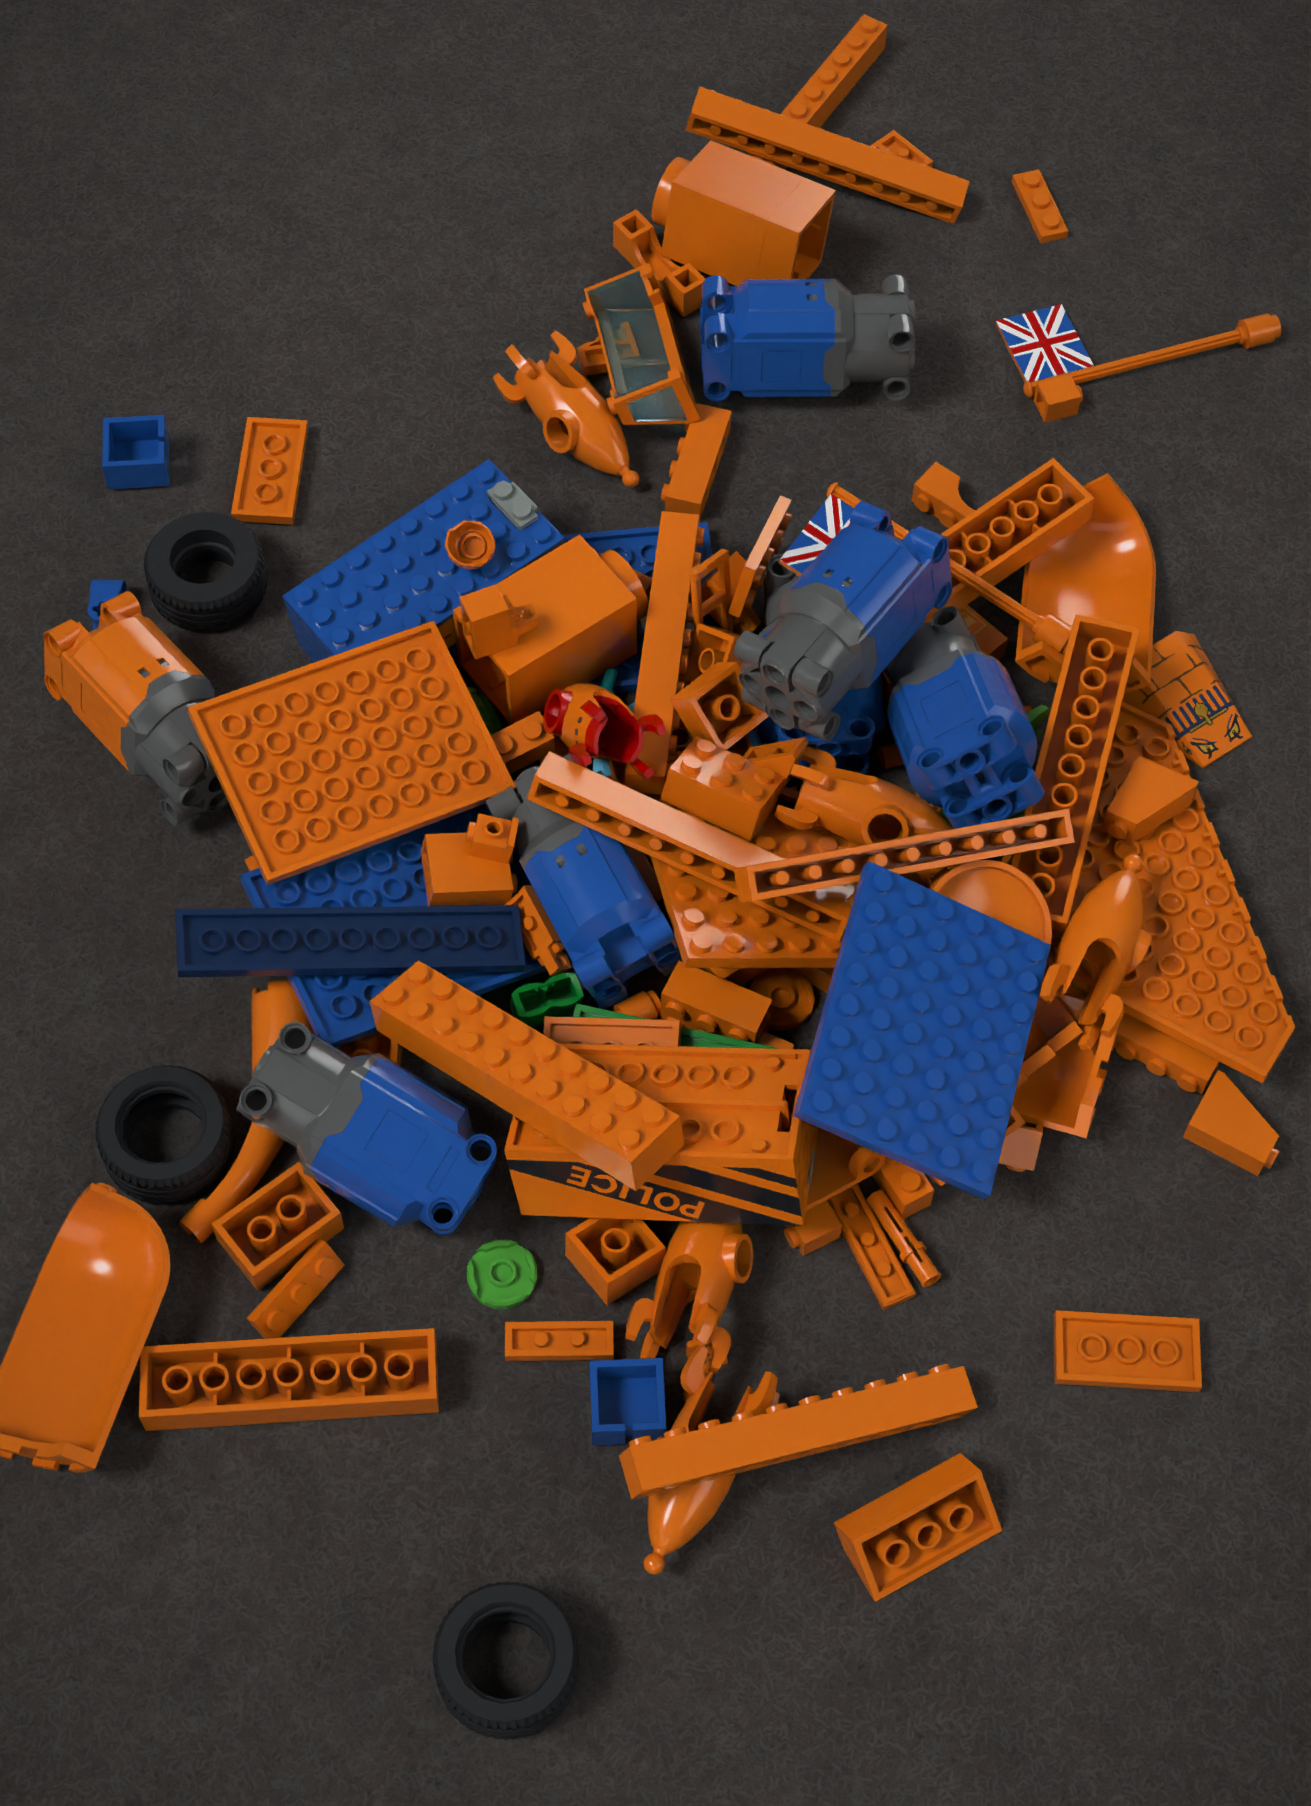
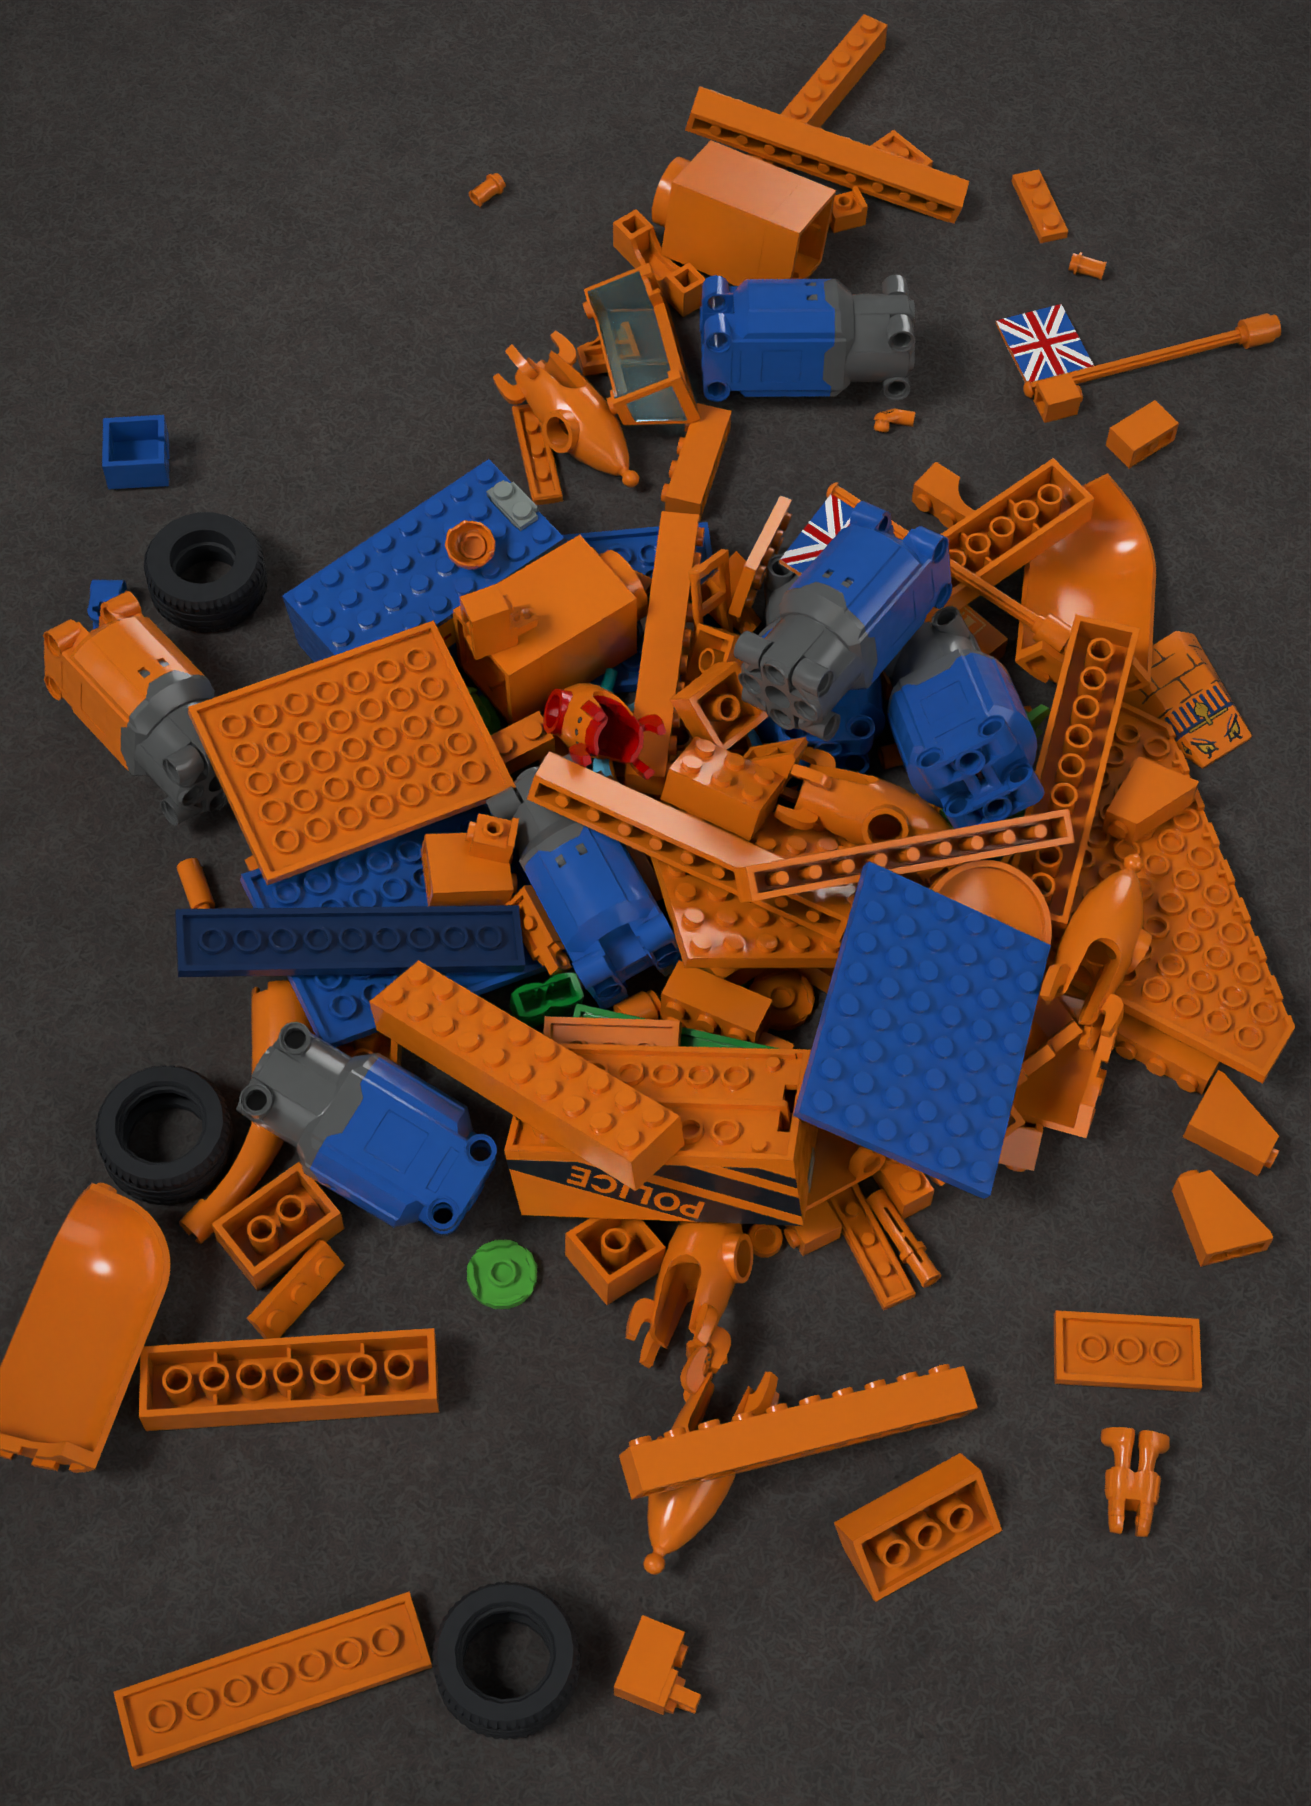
orange plate [231,417,308,525] -> none
orange plate [505,1321,614,1361] -> none
blue piece [589,1358,666,1446] -> none
none -> orange plate [113,1592,432,1770]
none -> orange cylinder [177,858,215,909]
none -> orange pin [468,173,506,207]
none -> orange tile [512,404,563,506]
none -> orange hinge [614,1615,701,1715]
none -> orange tile [748,1224,783,1257]
none -> orange brick [829,186,868,233]
none -> orange arm [873,408,915,433]
none -> orange pin [1068,252,1107,280]
none -> orange piece [1100,1427,1170,1537]
none -> orange panel [1106,400,1179,468]
none -> orange slope [1172,1170,1273,1267]

